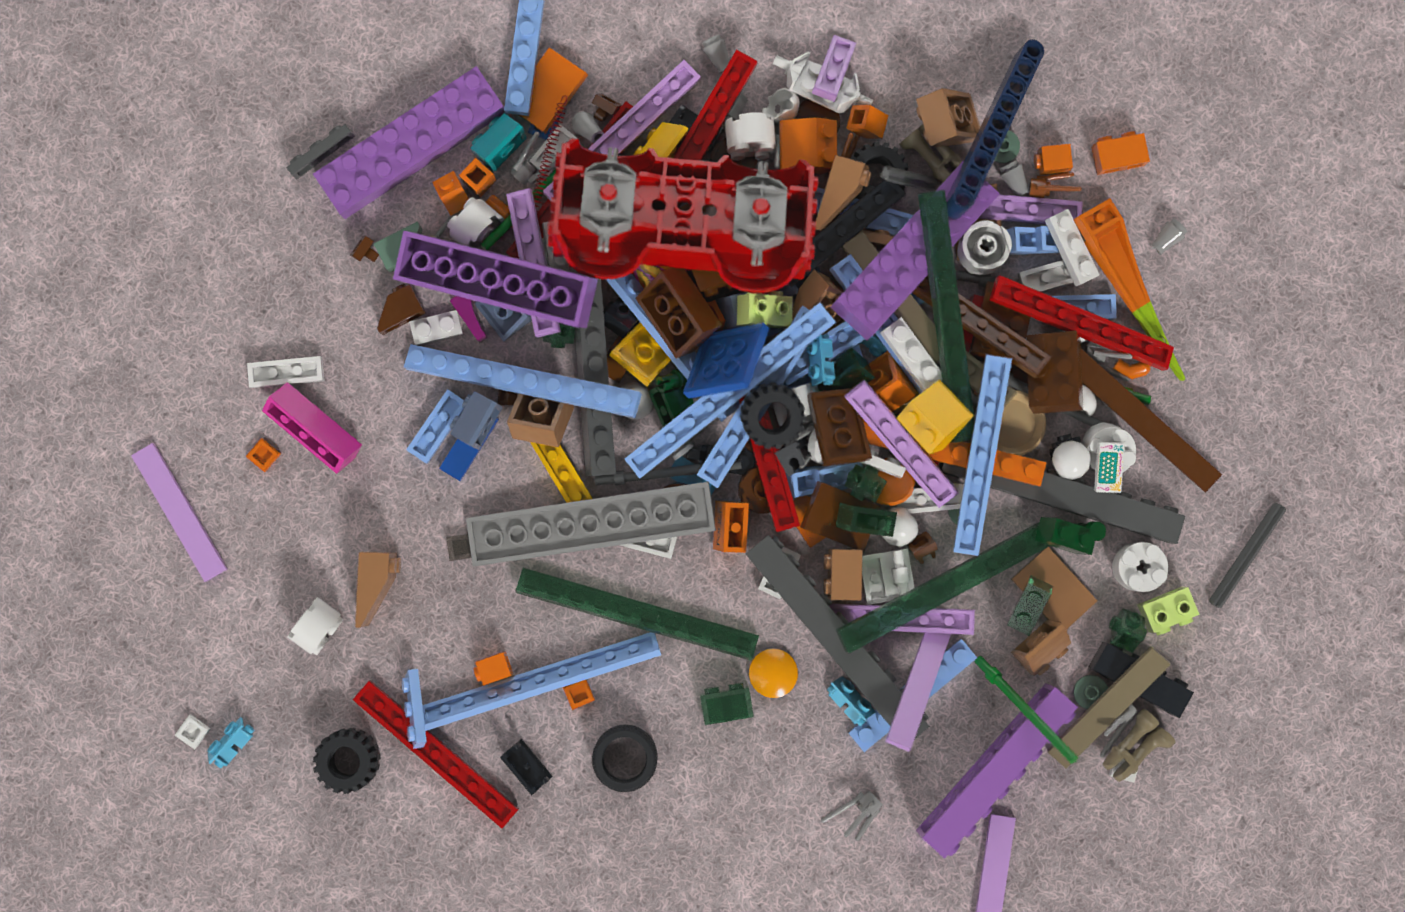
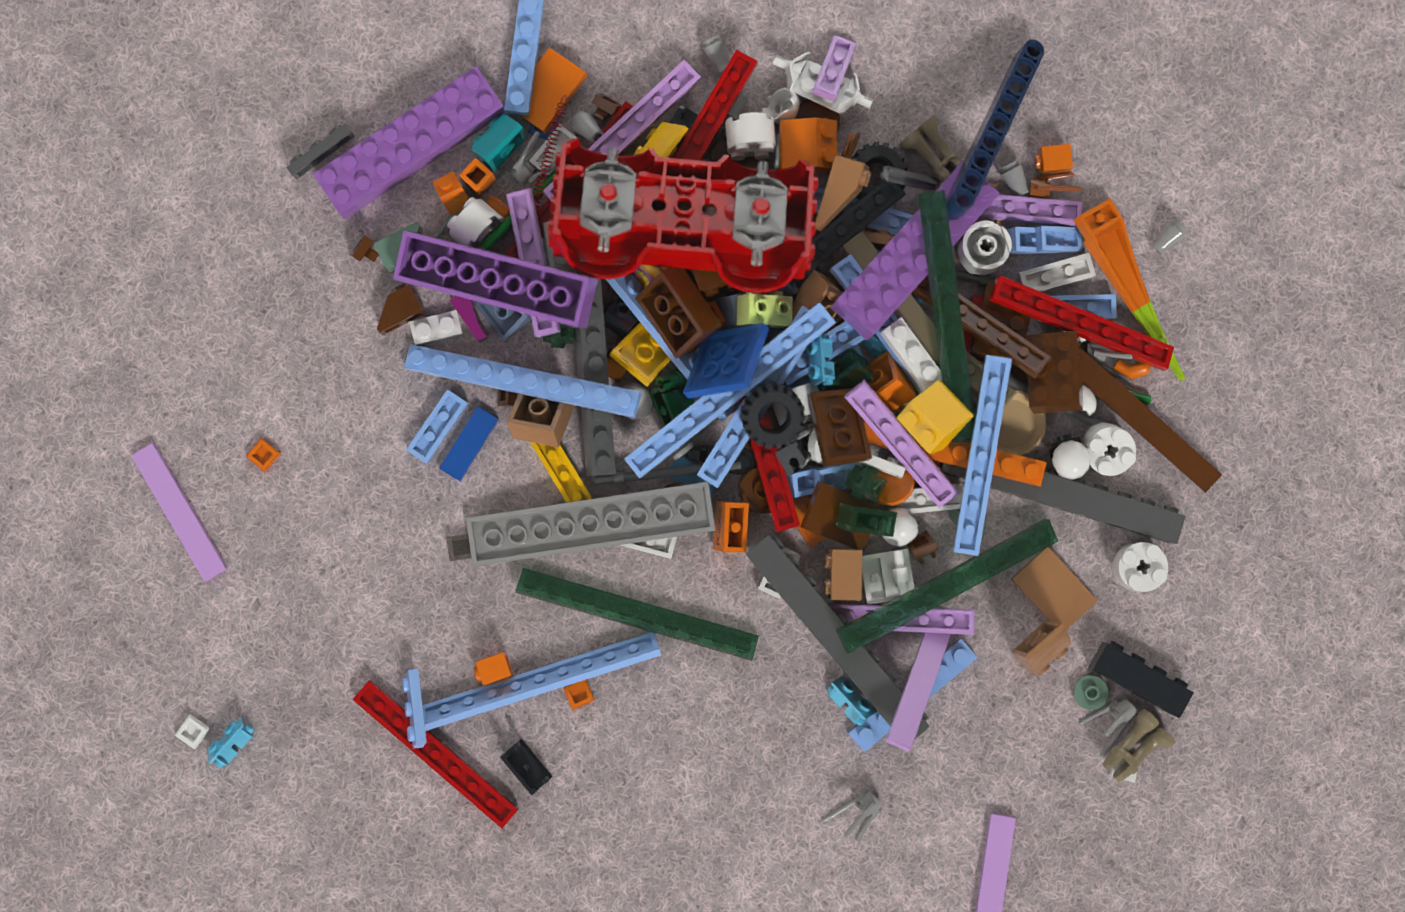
white plate [247,356,324,388] -> none
dark pink brick [262,382,362,474] -> none
white brick [287,597,344,655] -> none
black tyre [313,728,381,794] -> none
medium nougat slope [355,552,401,628] -> none
sand blue slope [450,391,503,450] -> none
black tyre [592,725,658,792] -> none
clear green brick [700,682,754,725] -> none
light orange dish [749,649,798,698] -> none
orange brick [846,105,889,139] -> none
medium nougat slope [916,88,980,147] -> none
medium lavender brick [916,683,1078,859] -> none
green bar [974,656,1078,764] -> none
sand green piece [994,130,1020,163] -> none
clear green brick [1007,575,1053,637] -> none
dark green hinge [1035,517,1106,555] -> none
white plate [1044,209,1099,286] -> none
dark tan tile [1047,646,1171,768] -> none
orange brick [1091,131,1150,175] -> none
tile [1094,442,1125,493] -> none
clear green brick [1109,608,1147,653] -> none
yellowish green brick [1137,587,1200,635] -> none
dark grey axle [1209,503,1286,608] -> none

